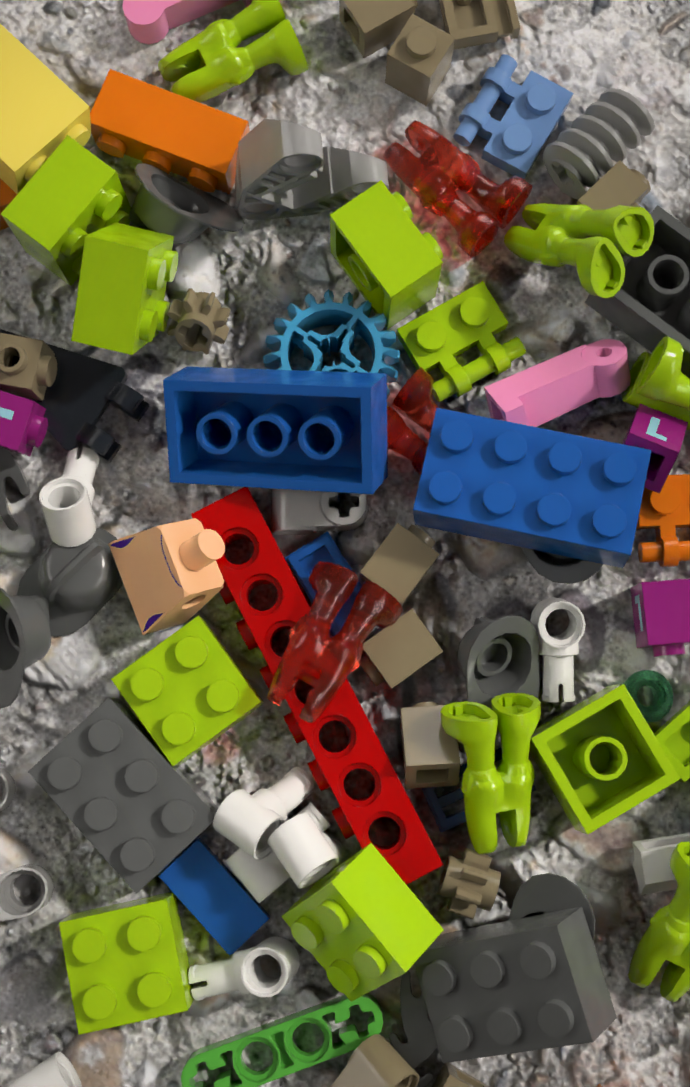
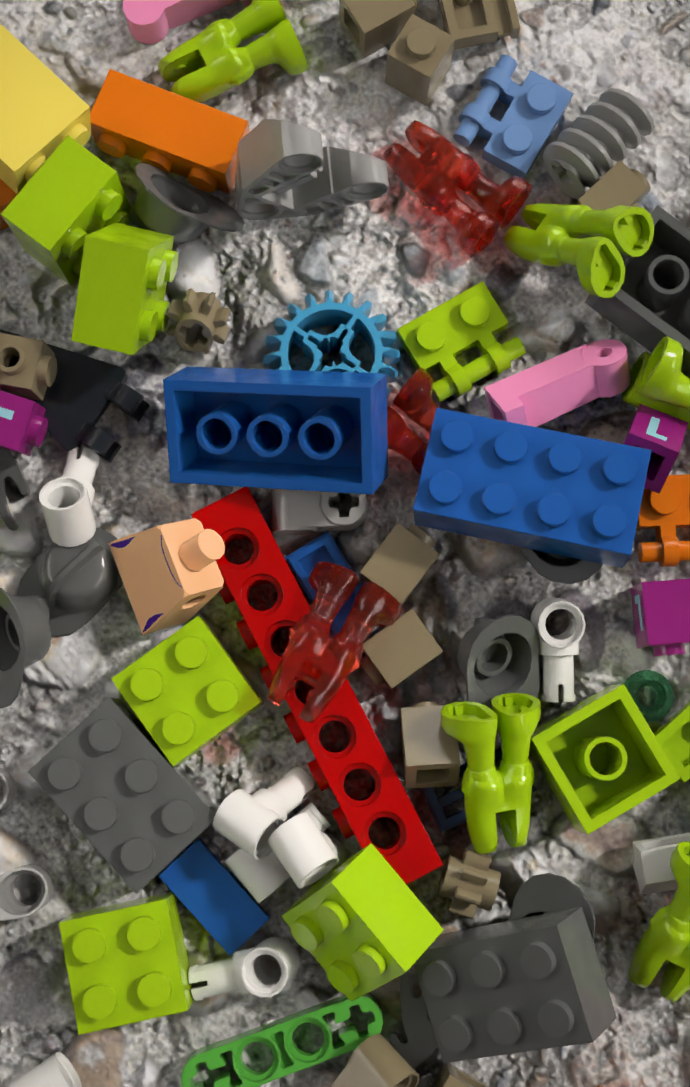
lime brick [330,180,443,330] -> none

